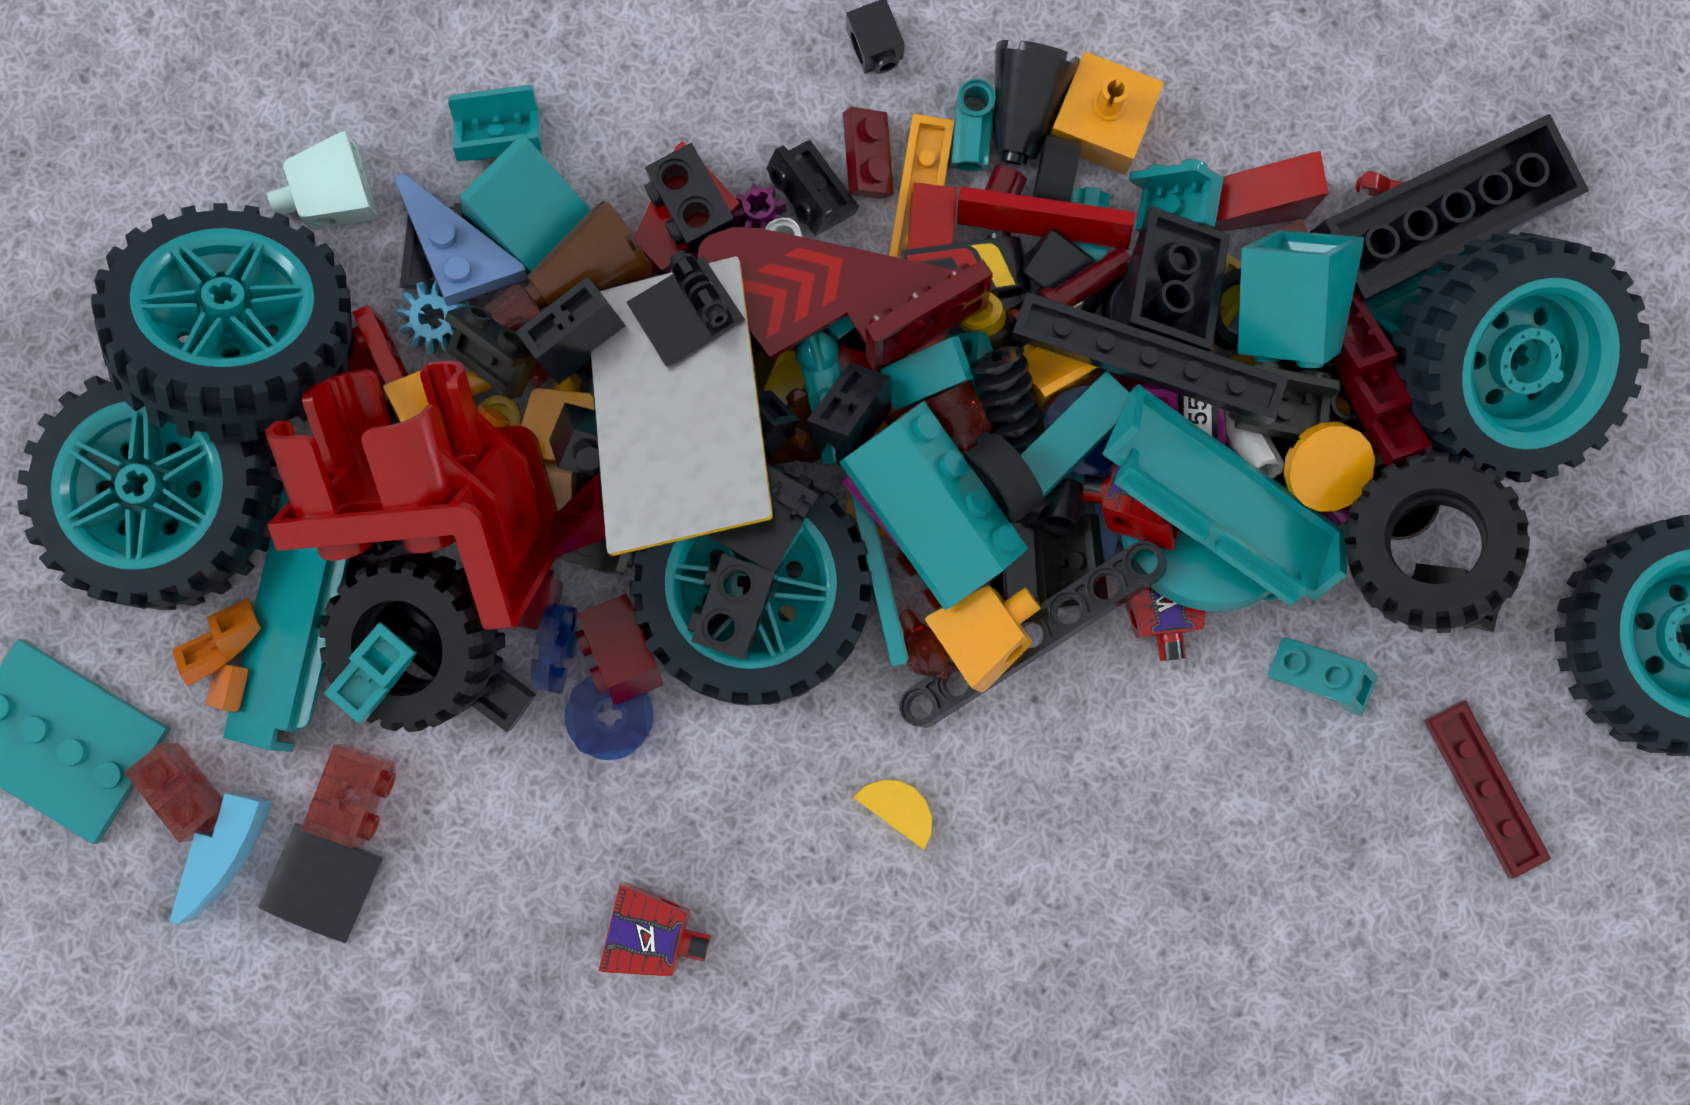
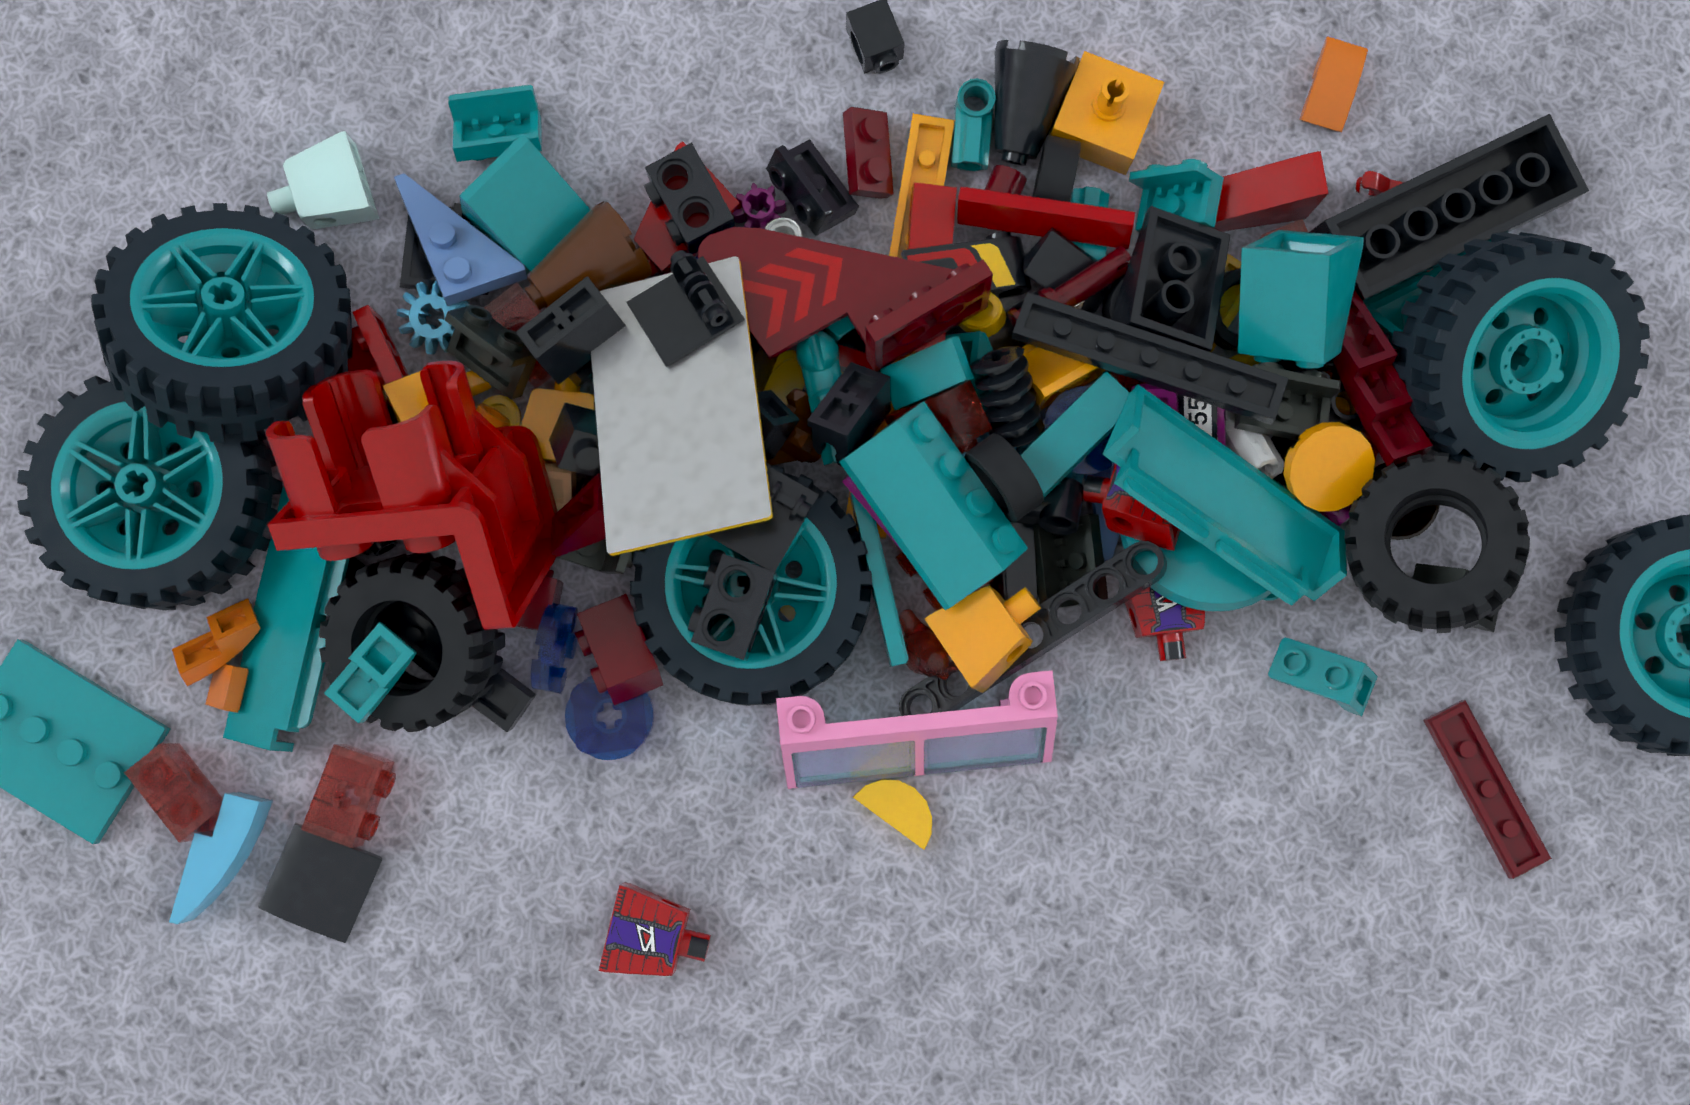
none -> windscreen [776,670,1058,789]
none -> orange slope [1299,36,1368,133]

